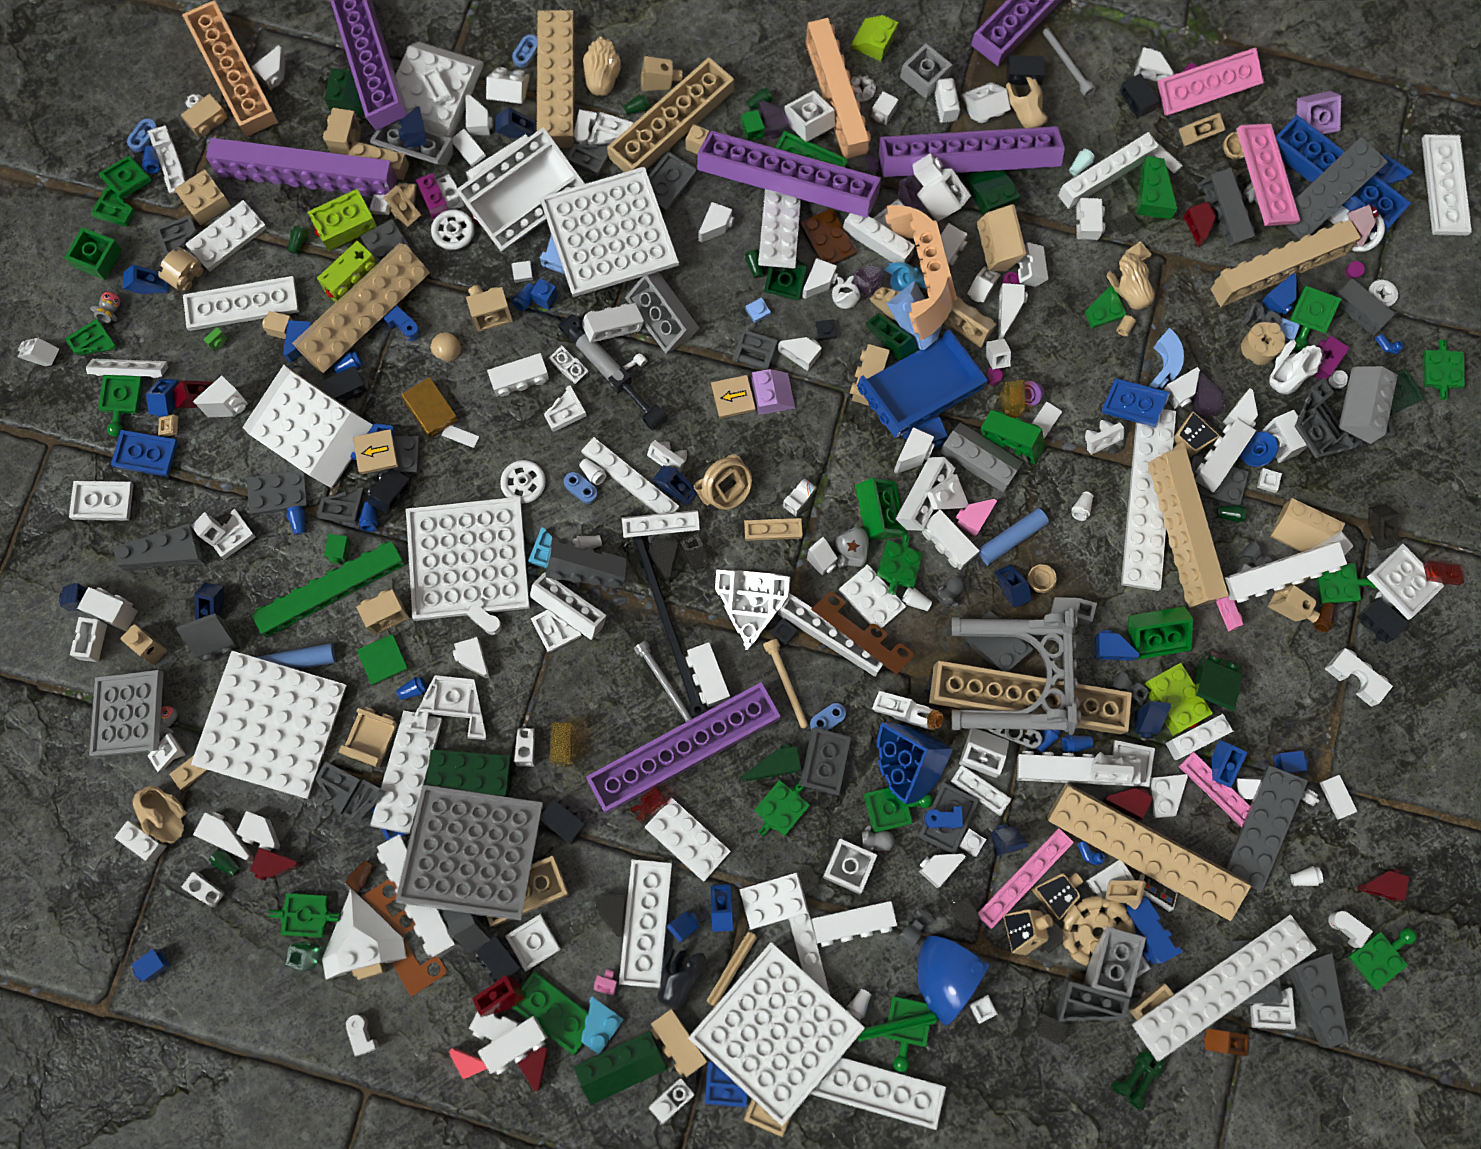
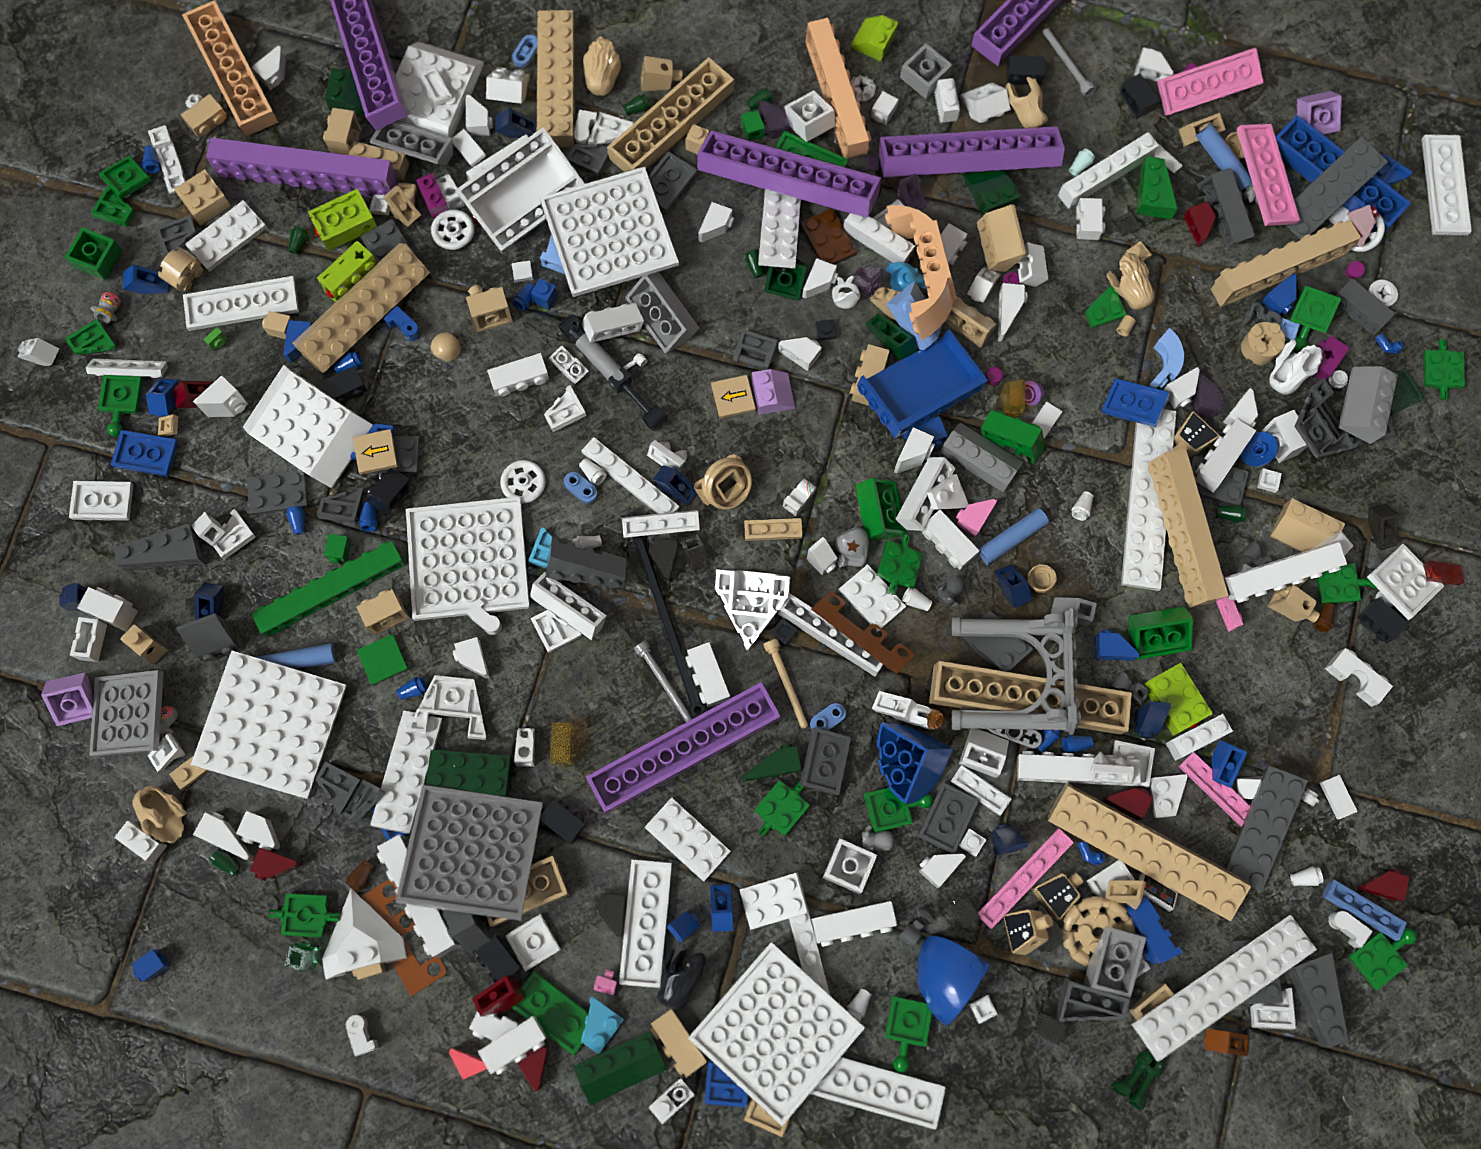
medium blue plate [127,119,158,152] -> none
white leg [181,872,225,908] -> none
tan panel [339,707,398,768] -> none
dark blue slope [398,106,426,148] -> none
pearl gold piece [401,377,458,438] -> none
white sticker [442,425,479,448] -> none
clear red plate [631,787,668,822] -> none
tan axle [707,932,757,1006] -> none
light blue plate [746,298,771,323] -> none
green axle [857,1012,937,1041] -> none
white brick [913,153,943,187] -> none
white slope [917,169,971,221] -> none
blue leg [924,806,963,829] -> none
white brick [986,339,1011,370] -> none
white tile [1085,420,1124,455] -> none
dark green slope [1195,651,1243,711] -> none
blue brick [1273,751,1308,774] -> none
none -> lavender slope [41,672,94,726]
none -> medium blue brick [1196,123,1252,191]
none -> medium blue brick [1322,880,1407,941]

